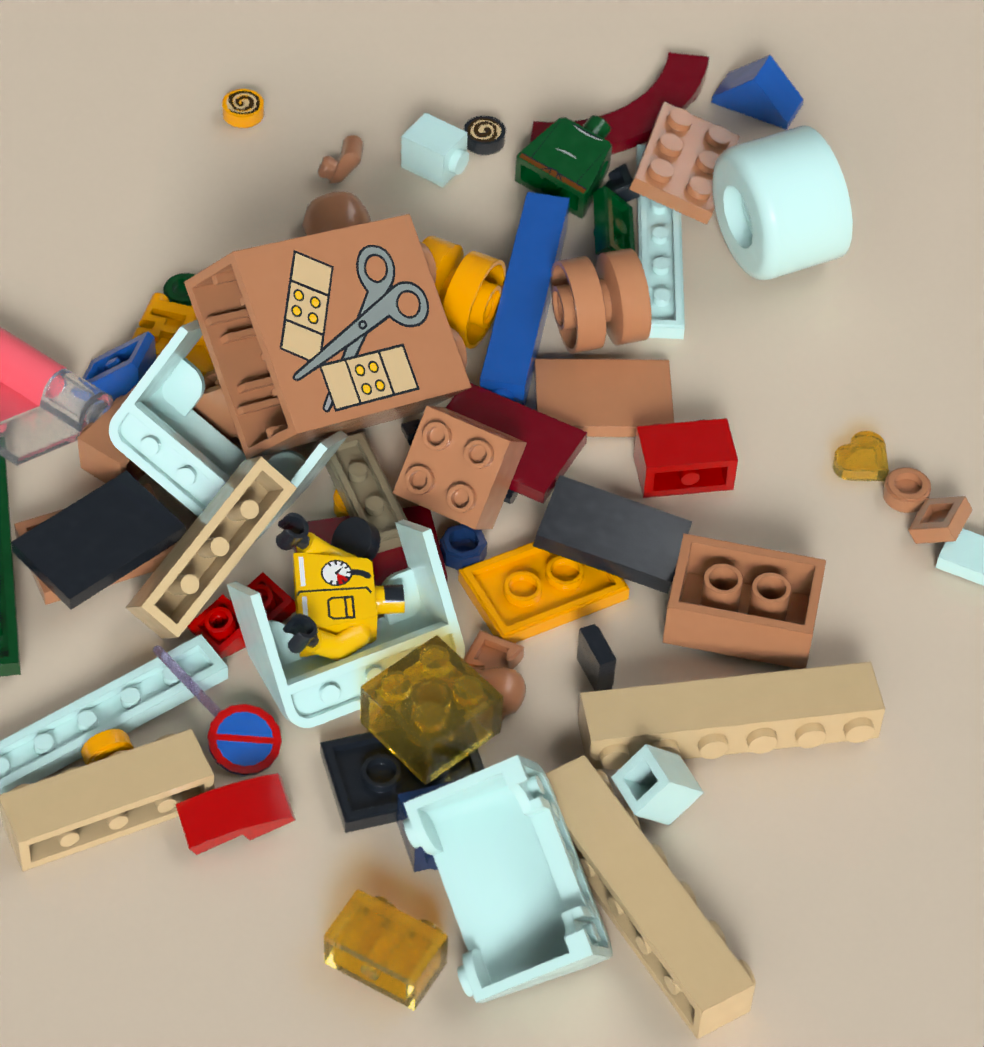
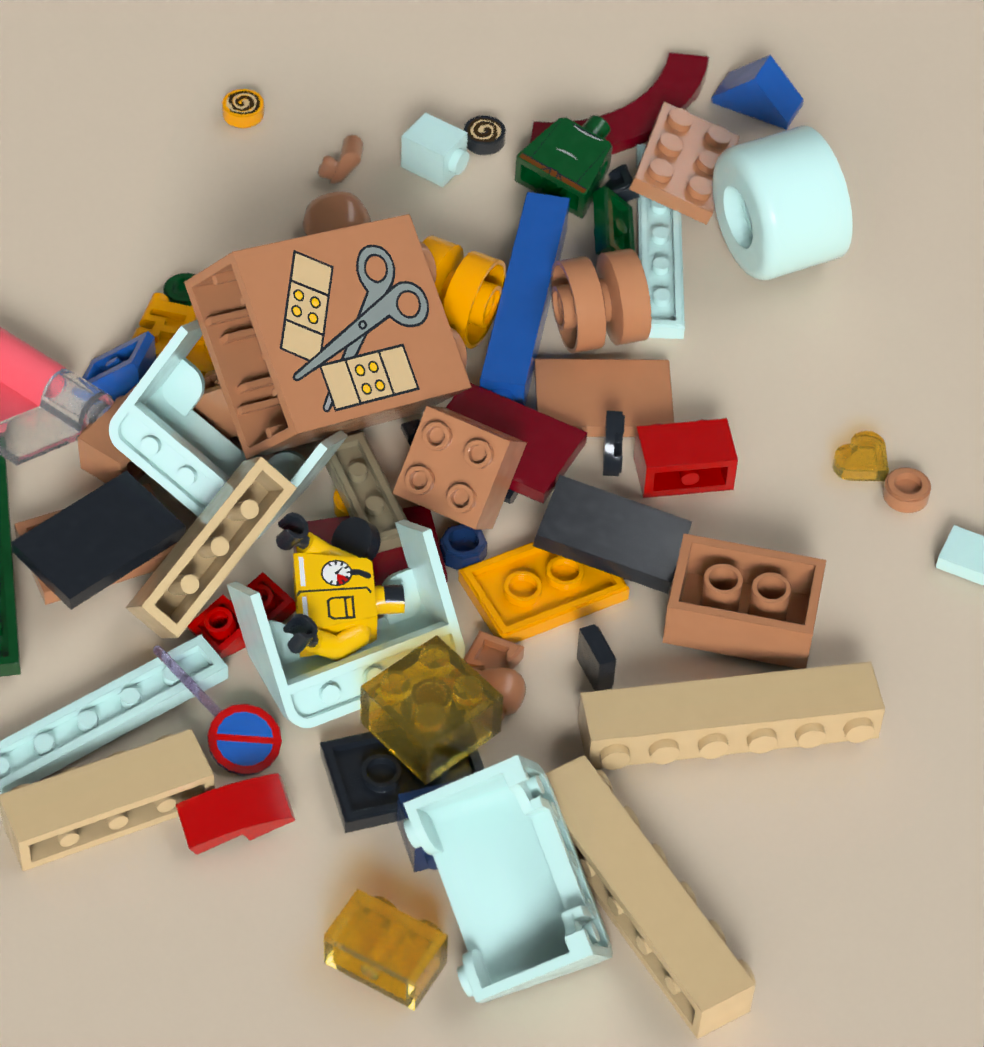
light orange tile [81,729,134,765] -> none
light aqua brick [611,744,704,825] -> none
nougat tile [908,496,973,544] -> none
none -> black tile [603,411,625,476]

